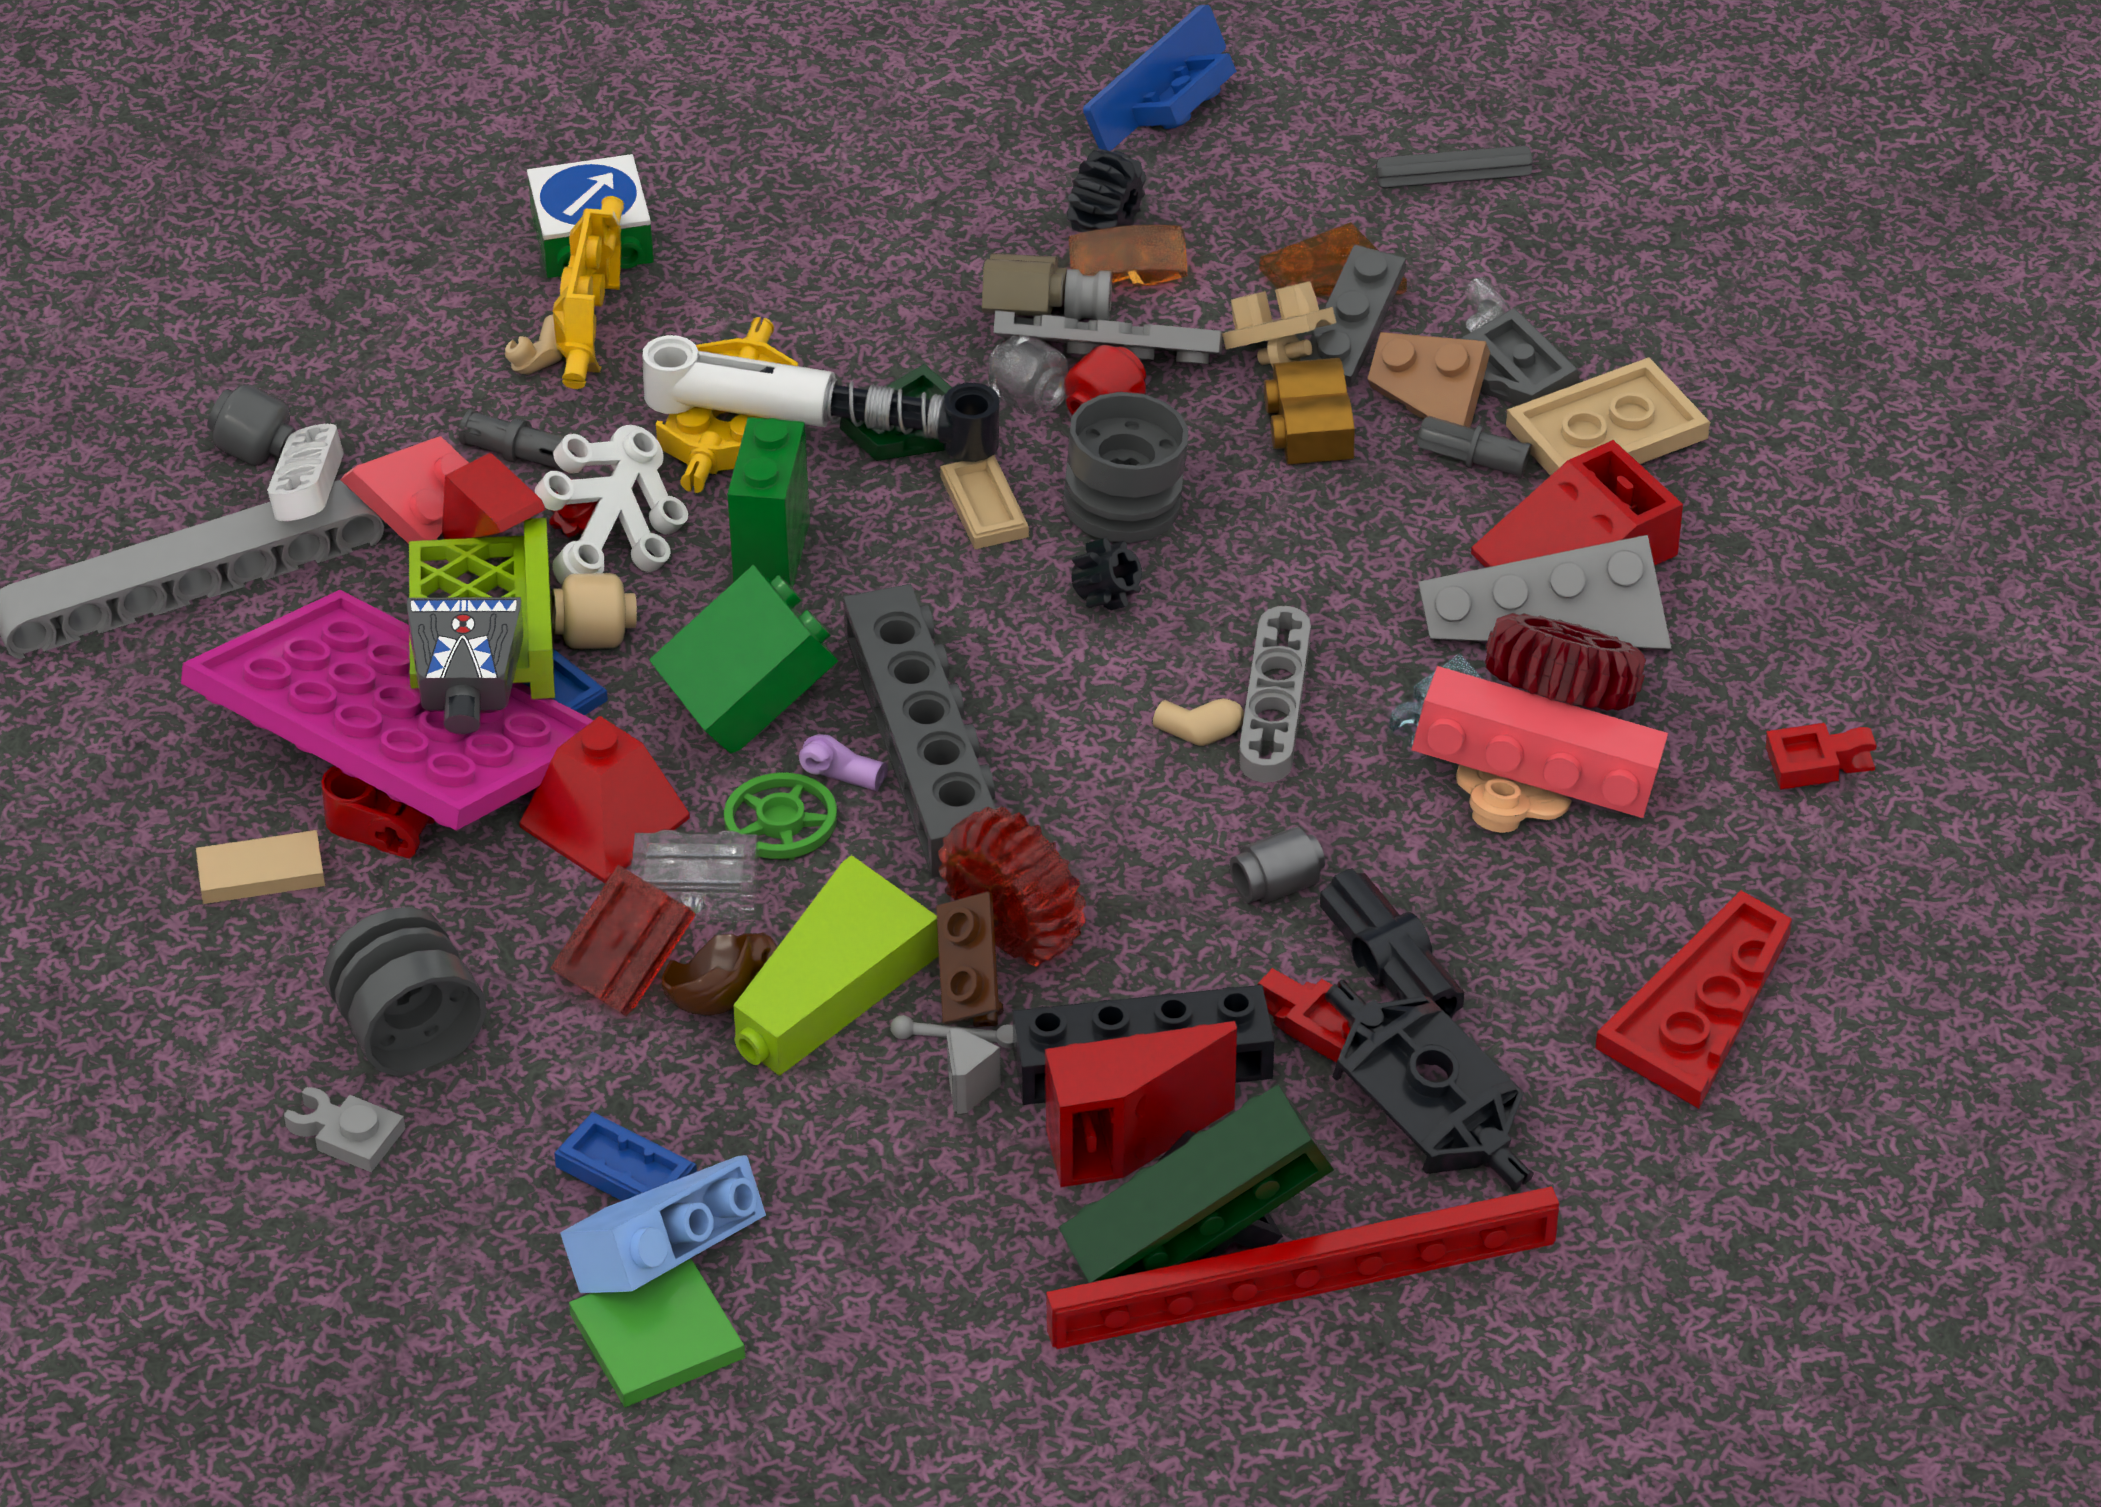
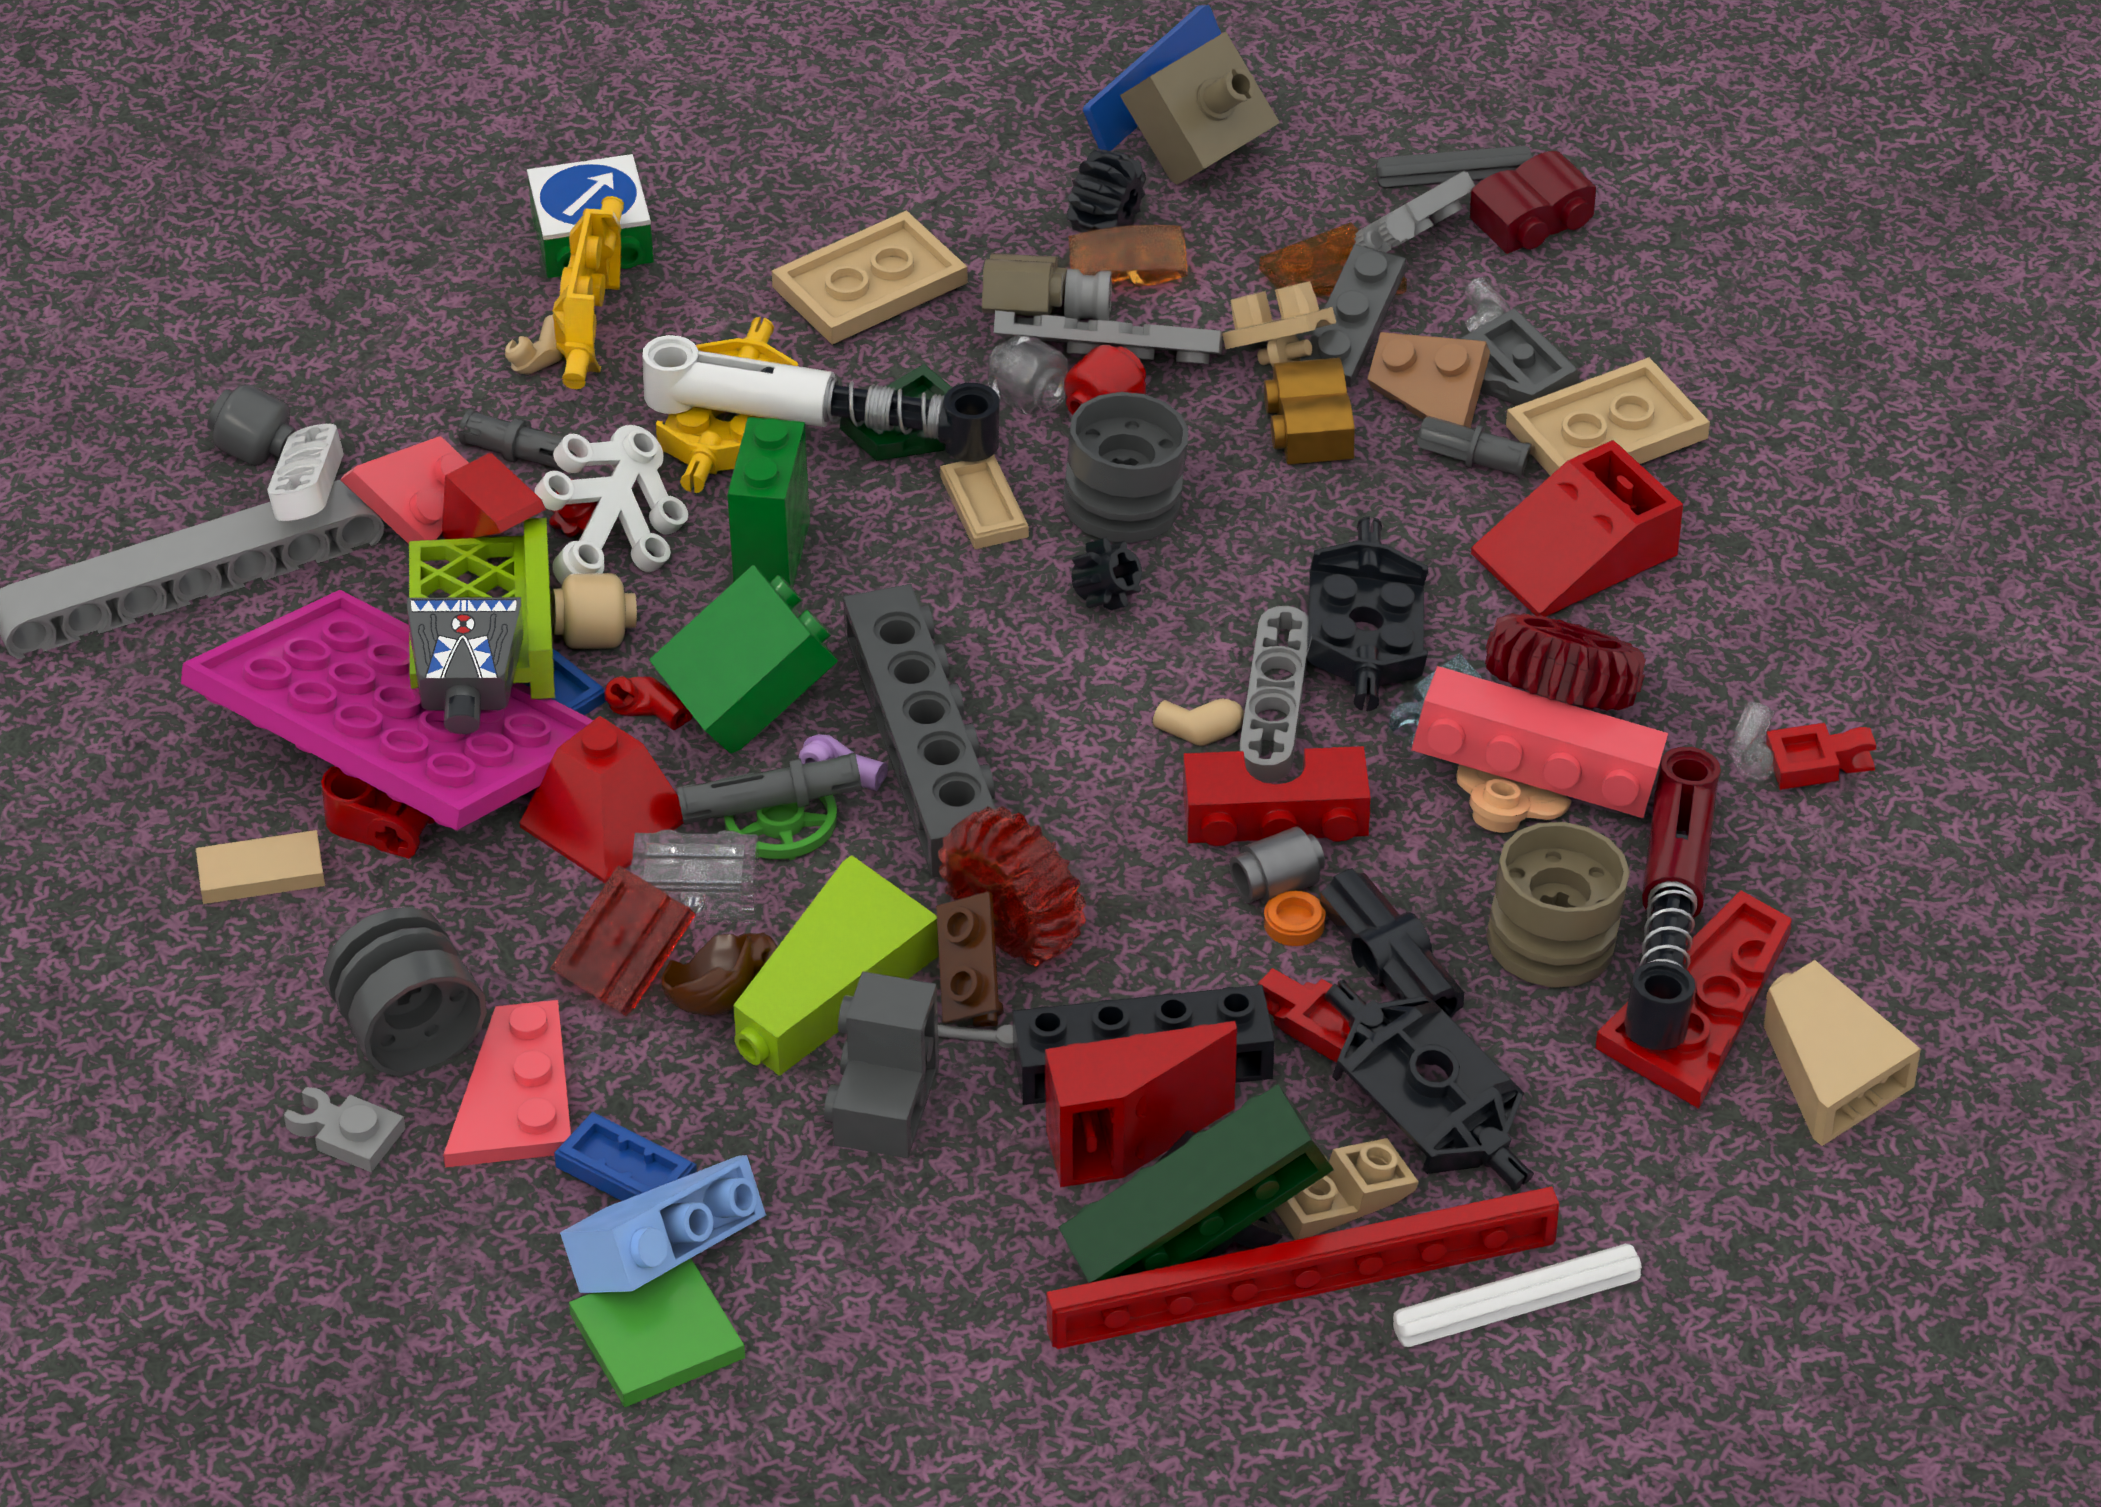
light grey slope [946,1027,1001,1114] -> none
light grey wing [1418,535,1672,650] -> none
none -> coral wing [443,1000,571,1168]
none -> red arm [604,677,693,731]
none -> dark grey pin [677,752,862,825]
none -> tan plate [772,210,968,345]
none -> dark grey brick [824,971,939,1158]
none -> dark tan brick [1120,32,1280,185]
none -> red arch [1183,746,1371,846]
none -> orange tile [1264,891,1326,946]
none -> tan slope [1275,1138,1419,1240]
none -> black plate [1307,516,1428,711]
none -> light grey hinge [1354,170,1475,253]
none -> white axle [1393,1244,1642,1347]
none -> dark red brick [1470,151,1596,254]
none -> dark tan wheel [1486,822,1630,988]
none -> piece [1624,747,1721,1050]
none -> clear arm [1727,701,1775,782]
none -> tan slope [1764,960,1921,1146]

